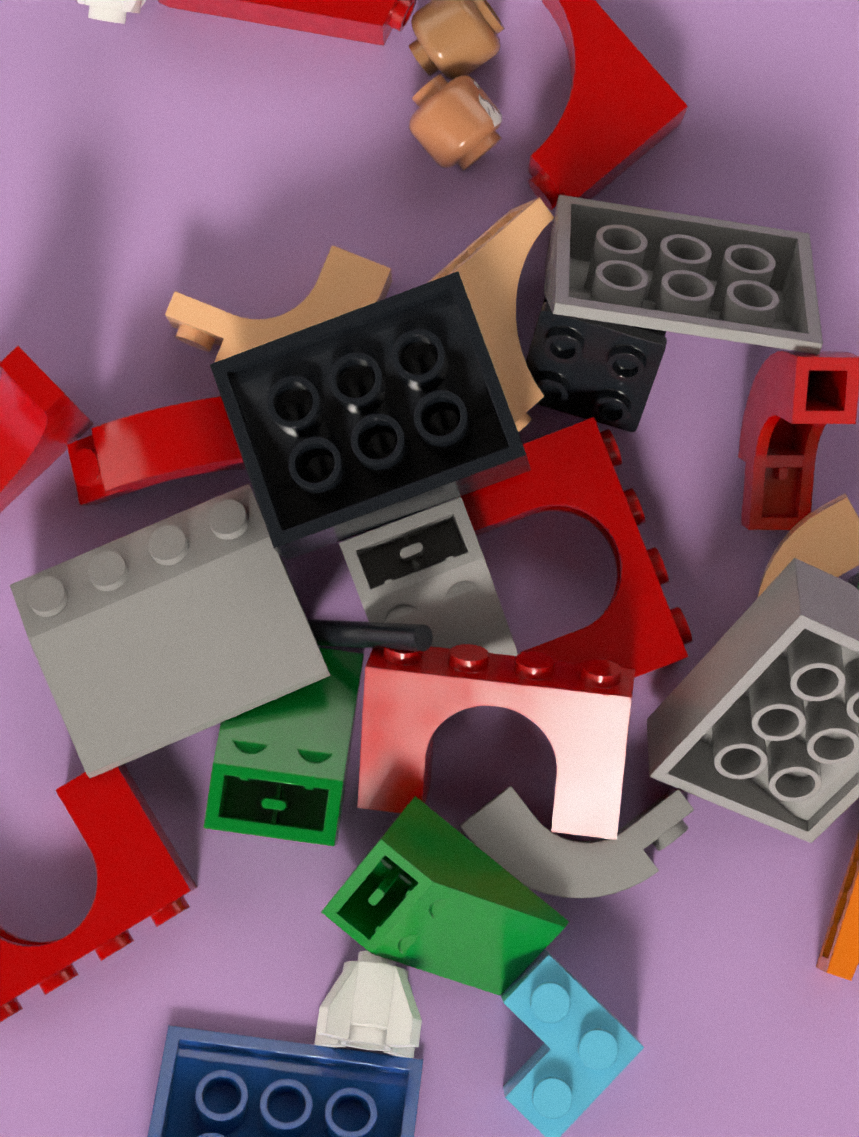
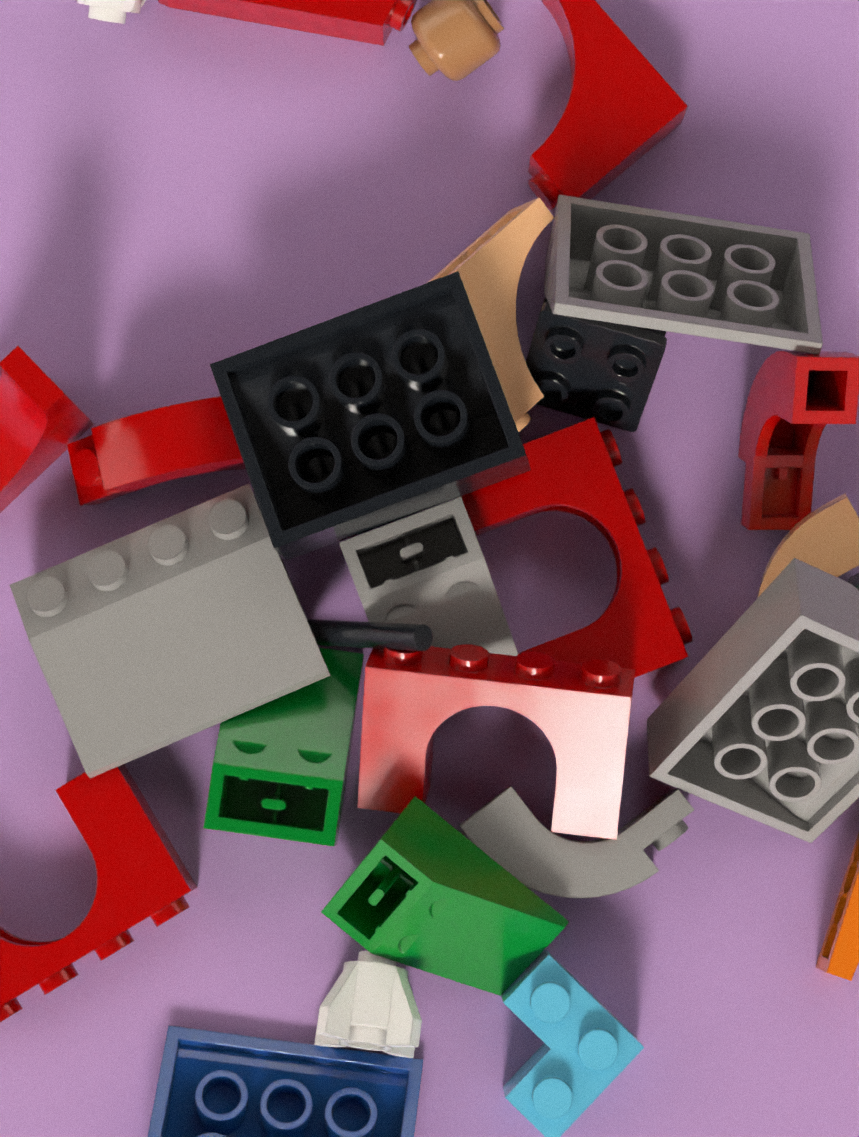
light nougat arch [165,245,392,362] -> none
nougat head [409,74,502,171] -> none

